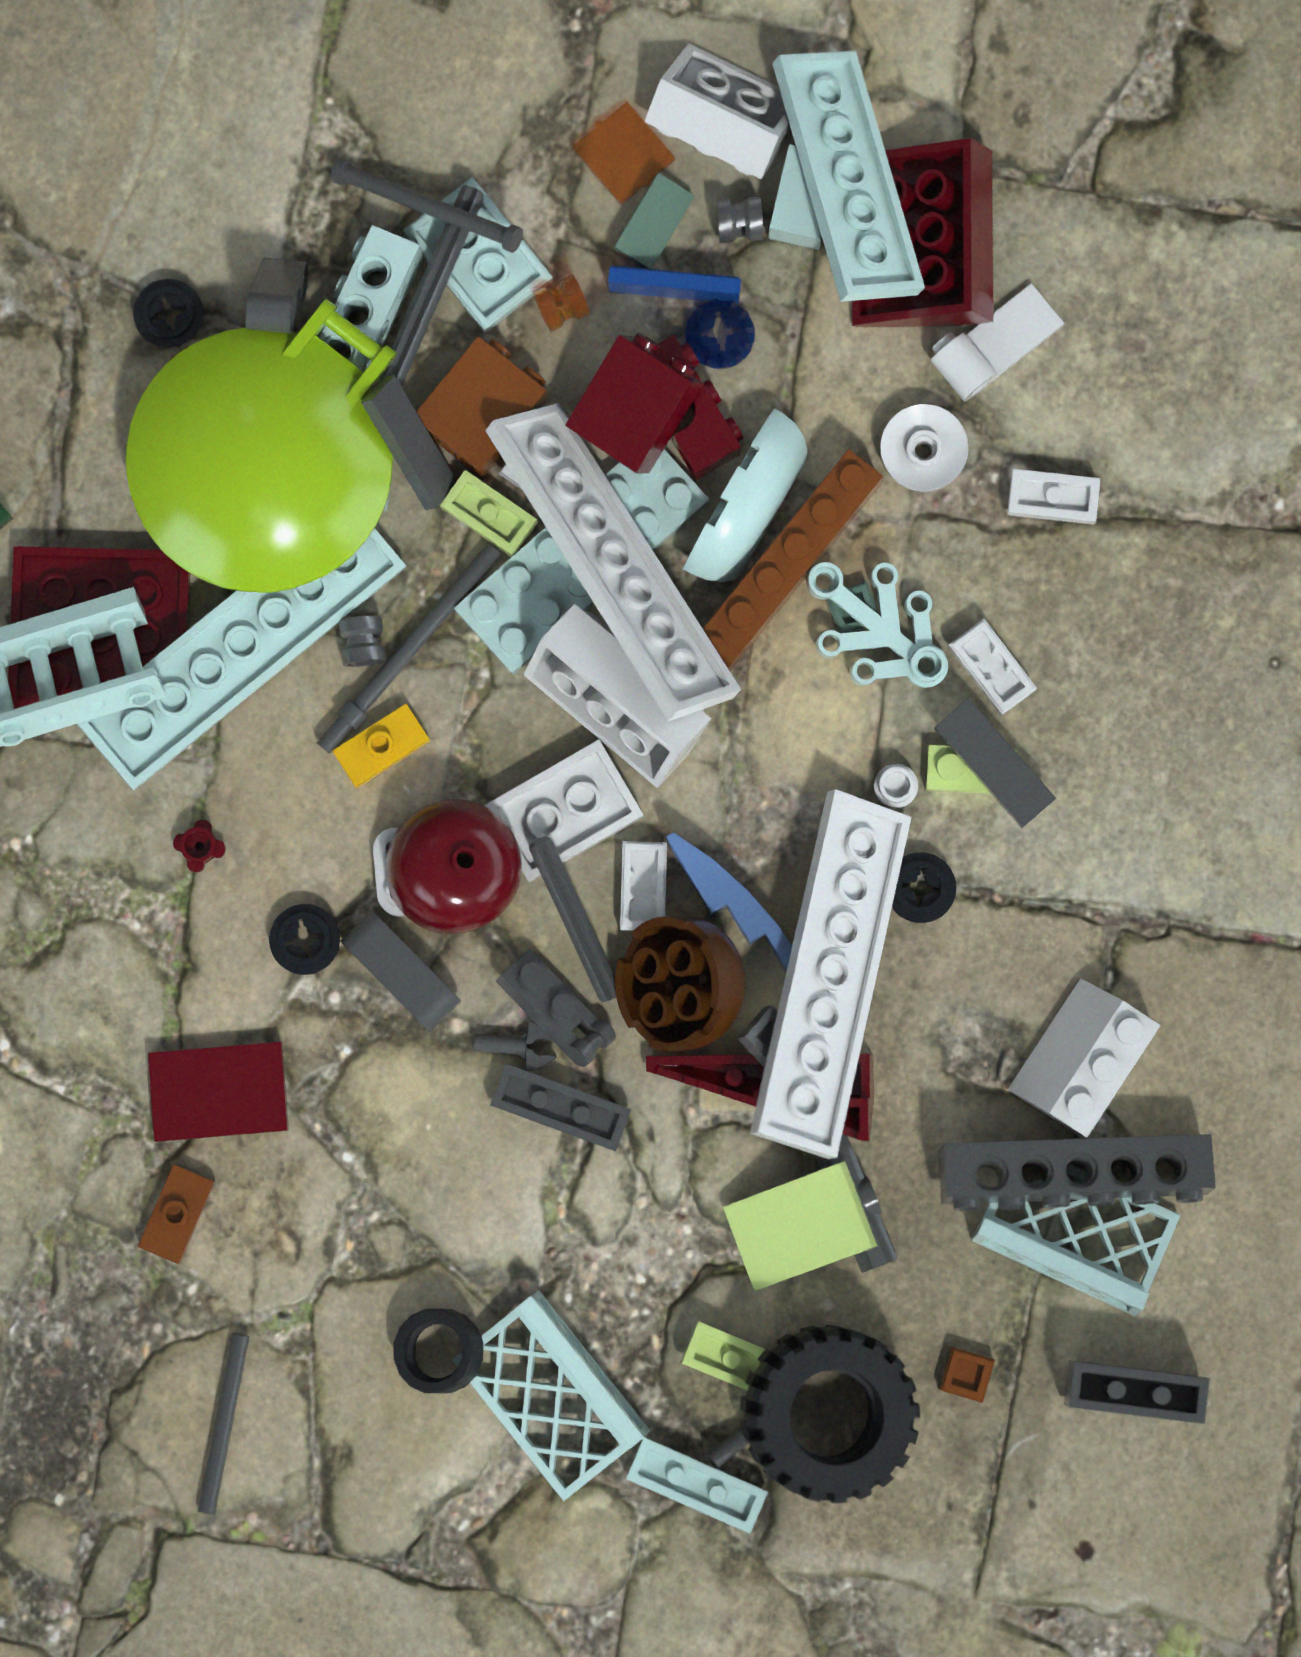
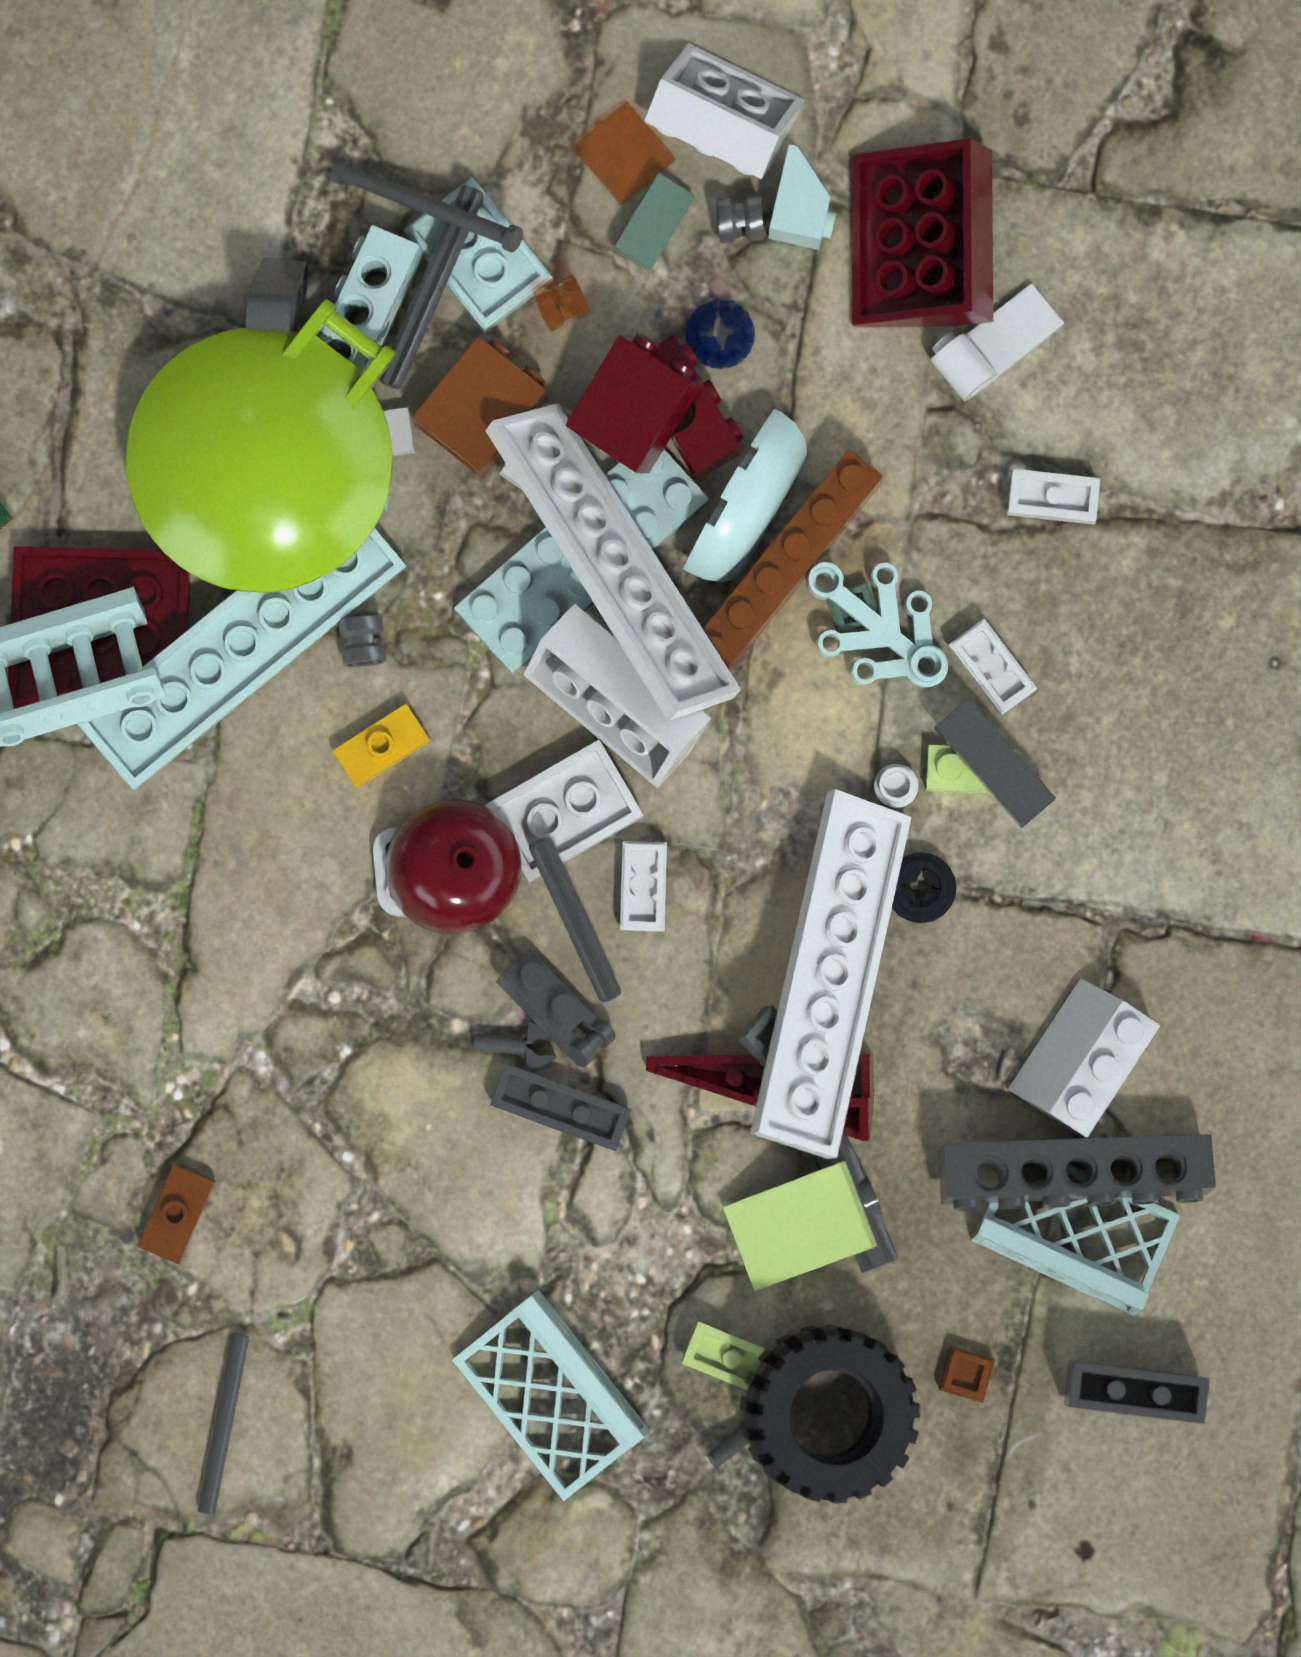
black gear [133,279,203,349] -> none
dark red tile [148,1042,289,1142] -> none
dark red plate [173,820,226,872] -> none
black gear [269,904,340,975] -> none
dark grey bar [317,543,501,754] -> none
dark grey beam [340,910,461,1032] -> none
dark grey tile [361,375,457,510] -> none
black tyre [393,1309,483,1394] -> none
yellowish green plate [440,470,538,557] -> none
blue tile [608,266,741,304] -> none
reddish brown cylinder [615,916,746,1052] -> none
light aqua plate [626,1437,768,1534] -> none
medium blue slope [666,832,792,972] -> none
light aqua plate [772,51,925,302] -> none
white dish [880,404,968,492] -> none

